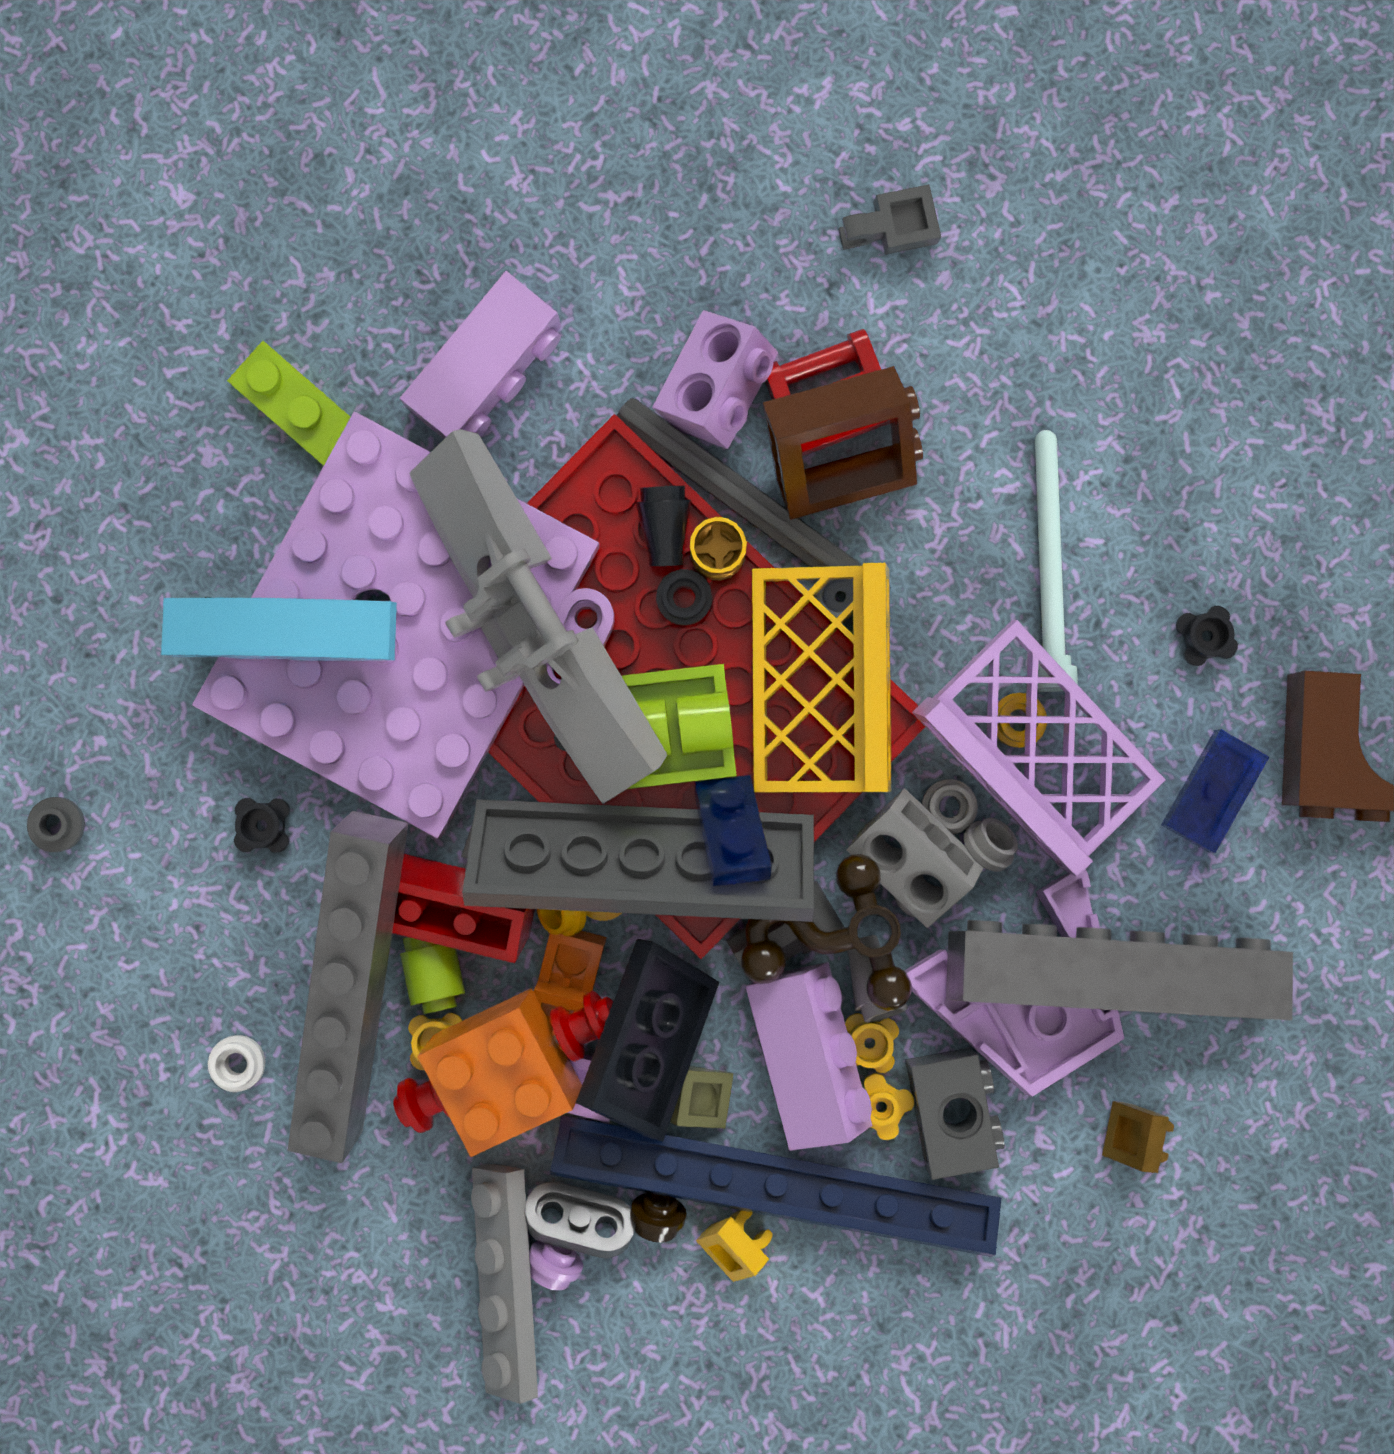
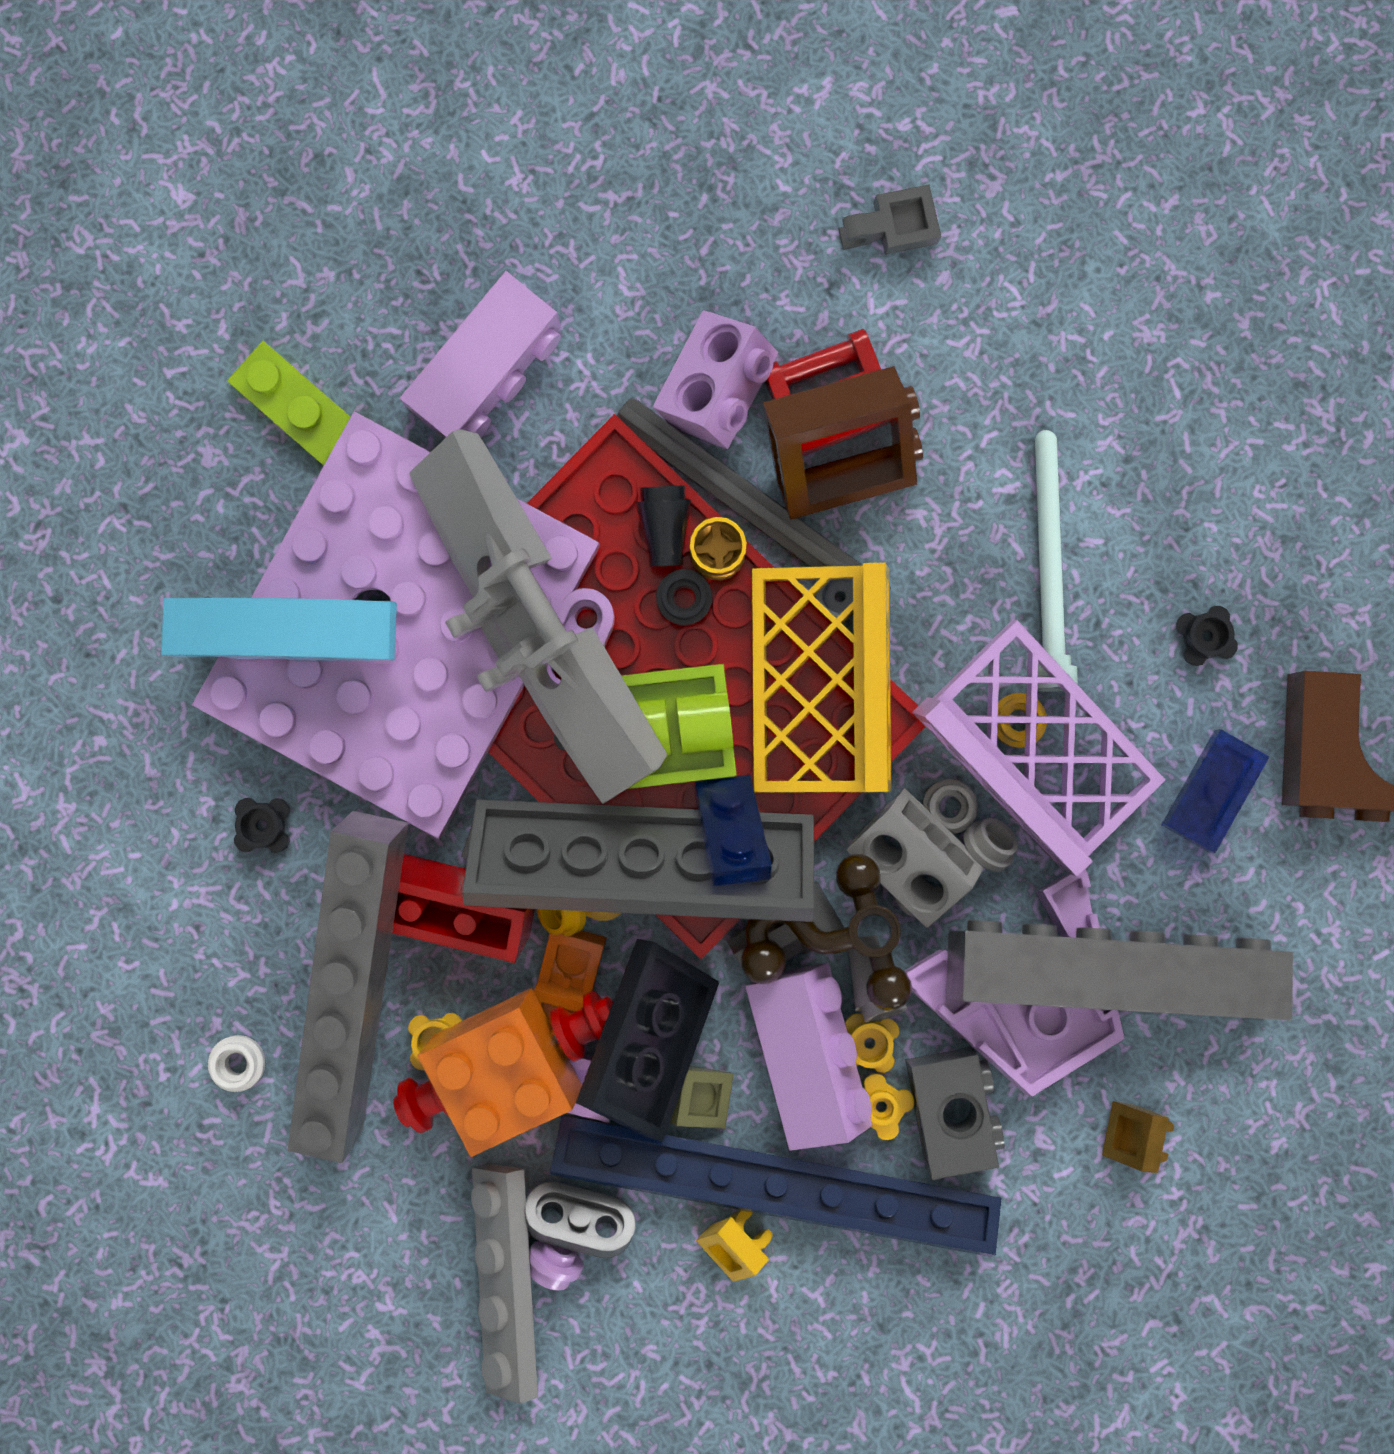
dark grey plate [27,797,85,852] -> none
lime brick [400,937,465,1014] -> none
dark brown plate [630,1193,687,1243] -> none

